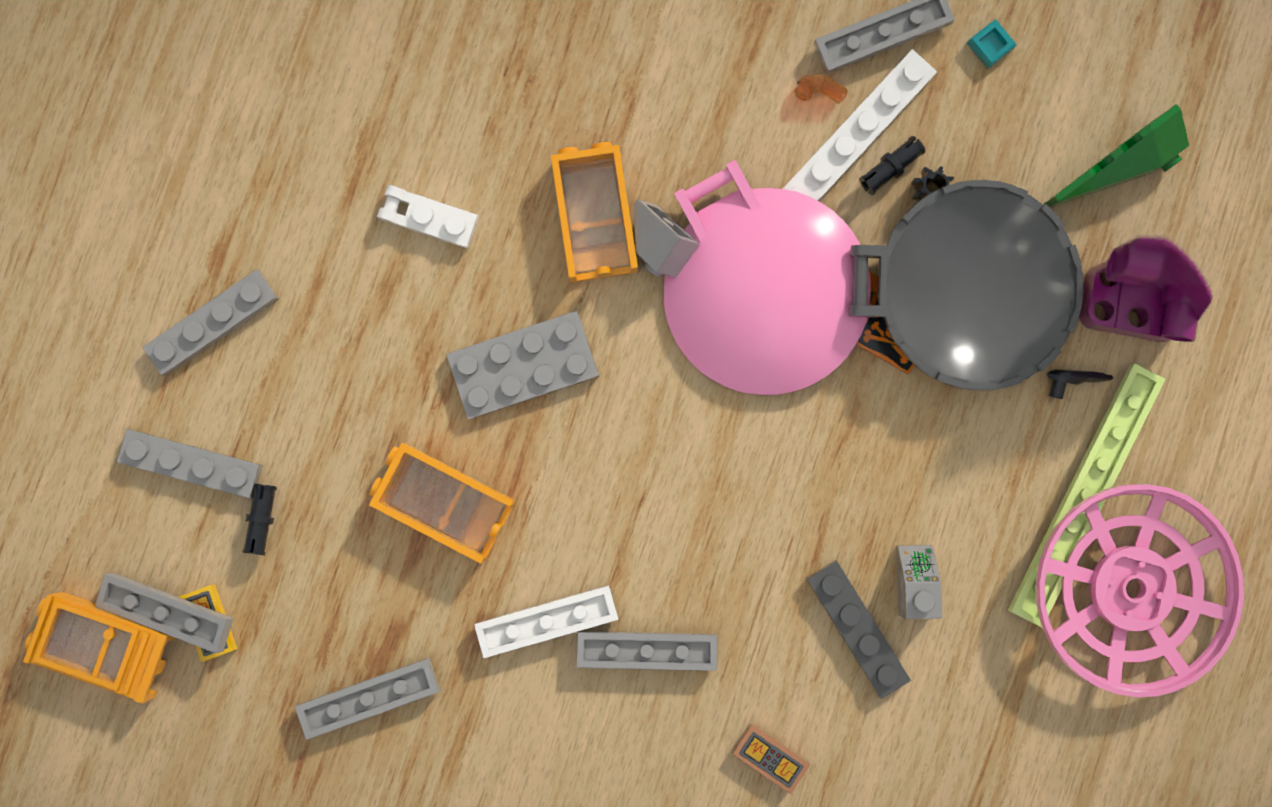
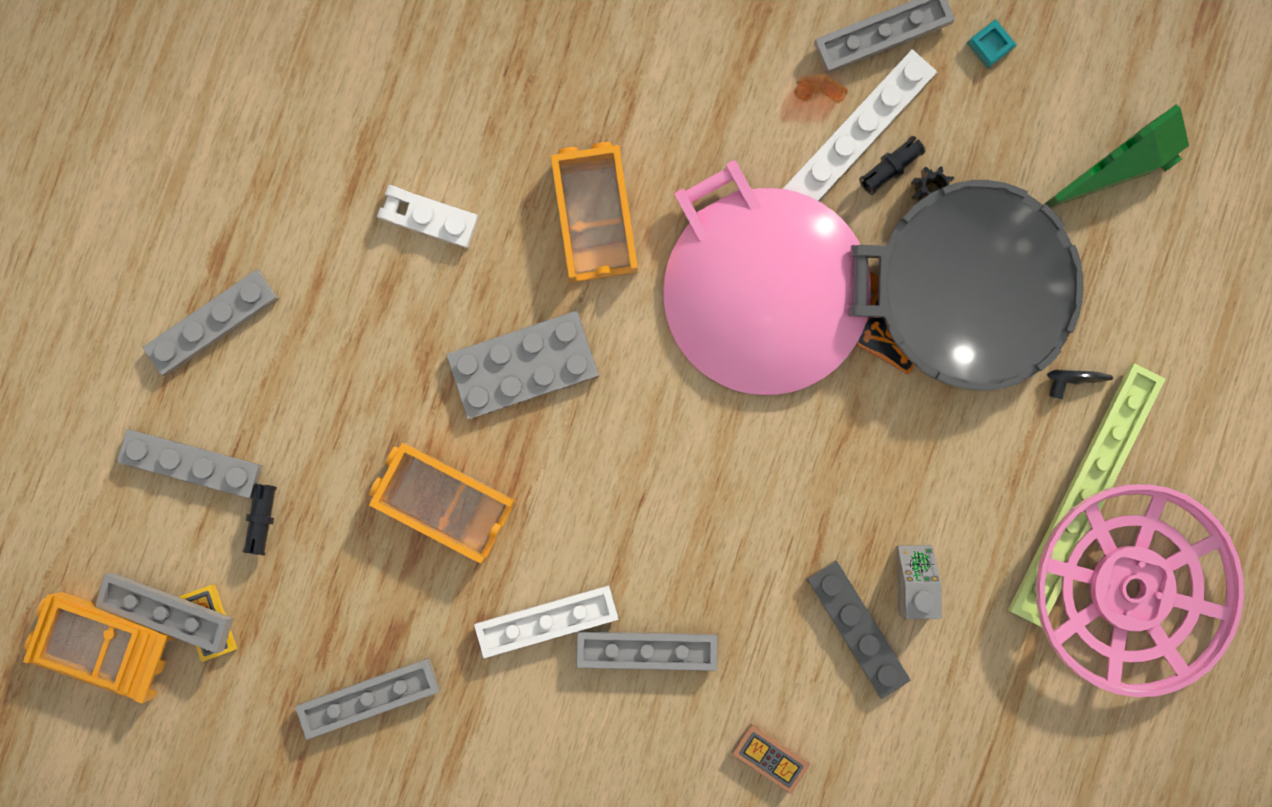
light grey slope [634,199,699,278] -> none
magenta panel [1079,236,1213,342] -> none

